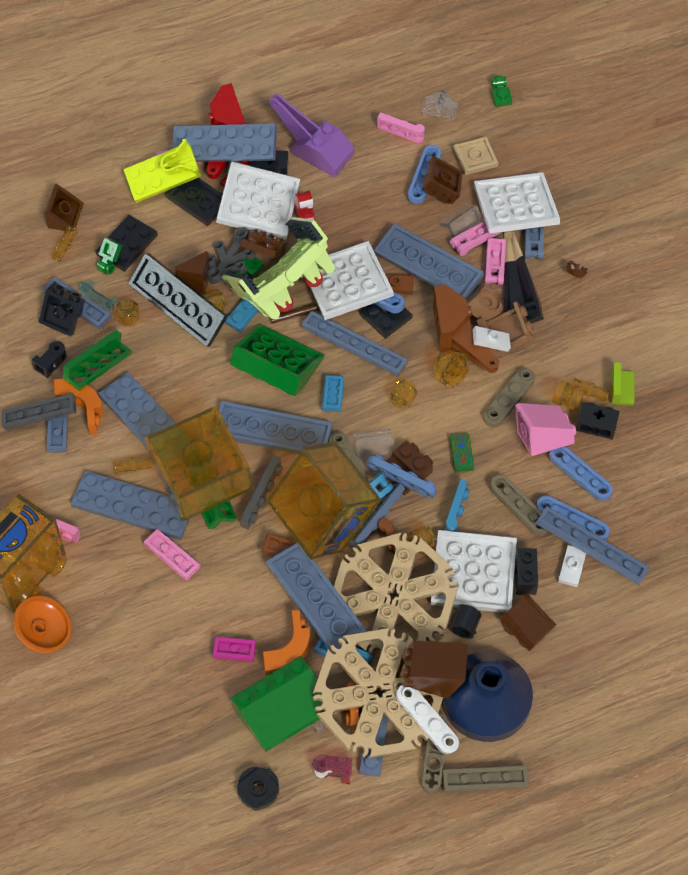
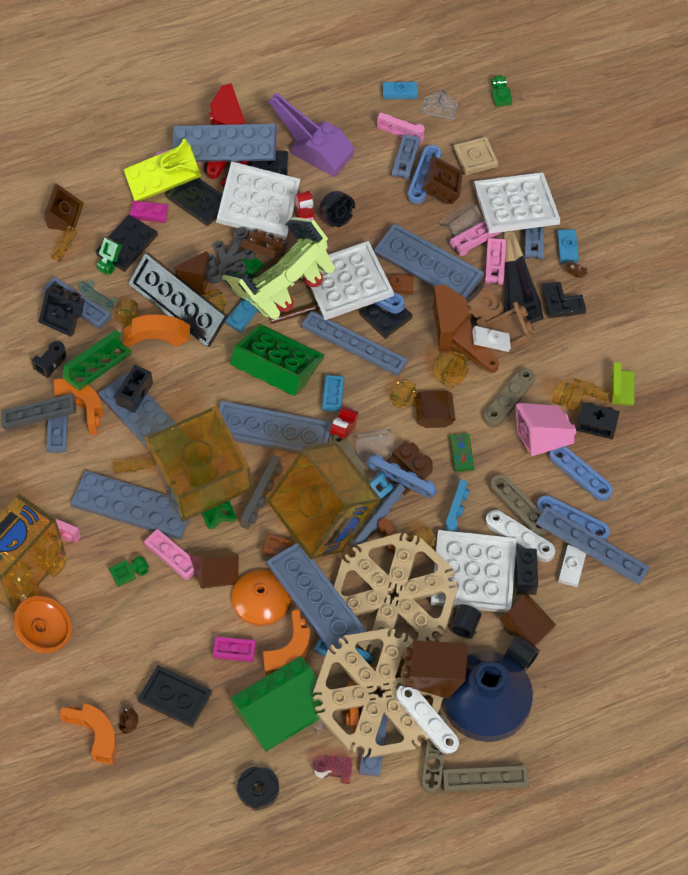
none -> orange arch [59,703,117,765]
none -> green plate [109,556,149,587]
none -> black brick [116,365,153,413]
none -> reddish brown plate [119,708,138,734]
none -> orange arch [123,314,190,347]
none -> dark pink plate [130,200,169,223]
none -> black plate [138,665,212,728]
none -> reddish brown slope [189,548,239,589]
none -> orange dish [231,569,291,626]
none -> black cylinder [319,191,355,228]
none -> red leg [330,407,359,439]
none -> dark azure plate [383,82,418,99]
none -> sand blue plate [392,134,420,180]
none -> reddish brown slope [415,391,456,428]
none -> white plate [486,510,555,562]
none -> black piece [505,636,540,671]
none -> black plate [542,281,586,318]
none -> dark azure plate [557,230,579,263]

